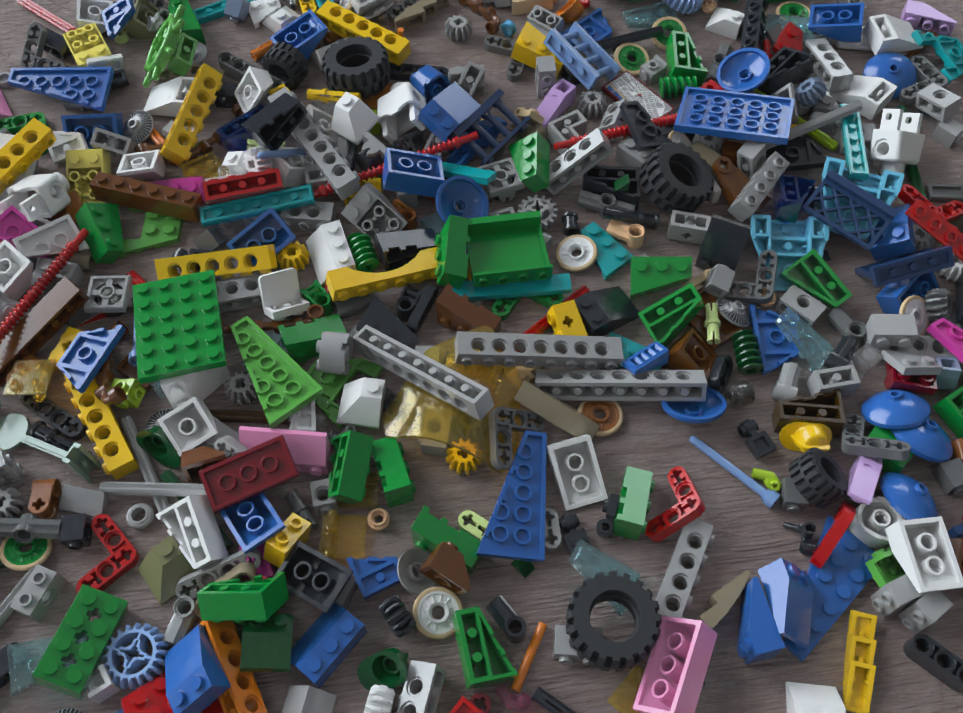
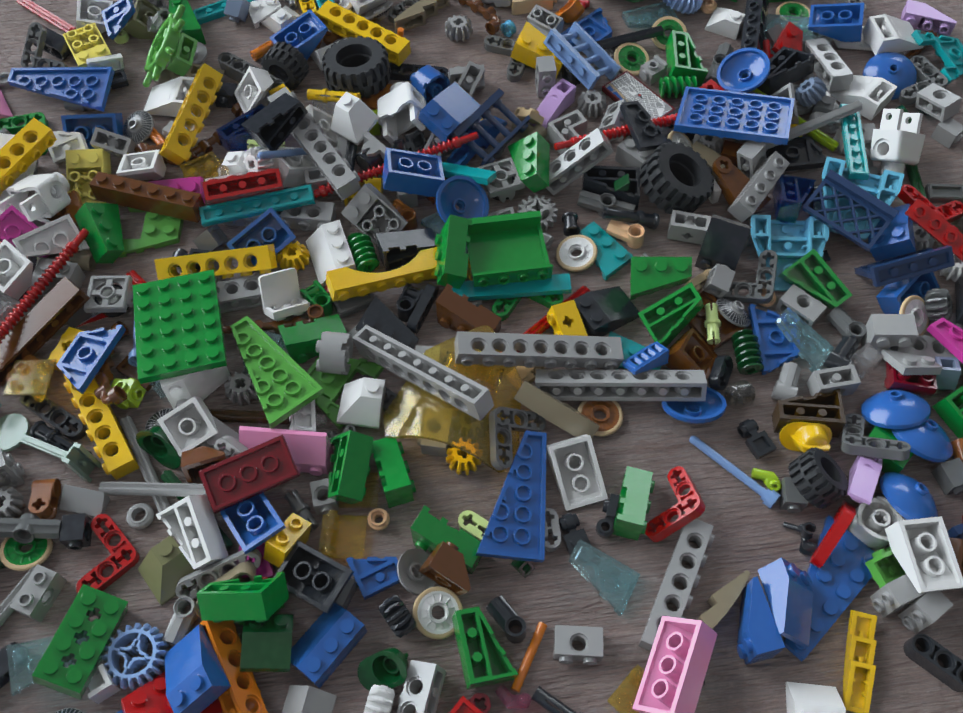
black tyre [565,571,662,672] -> none

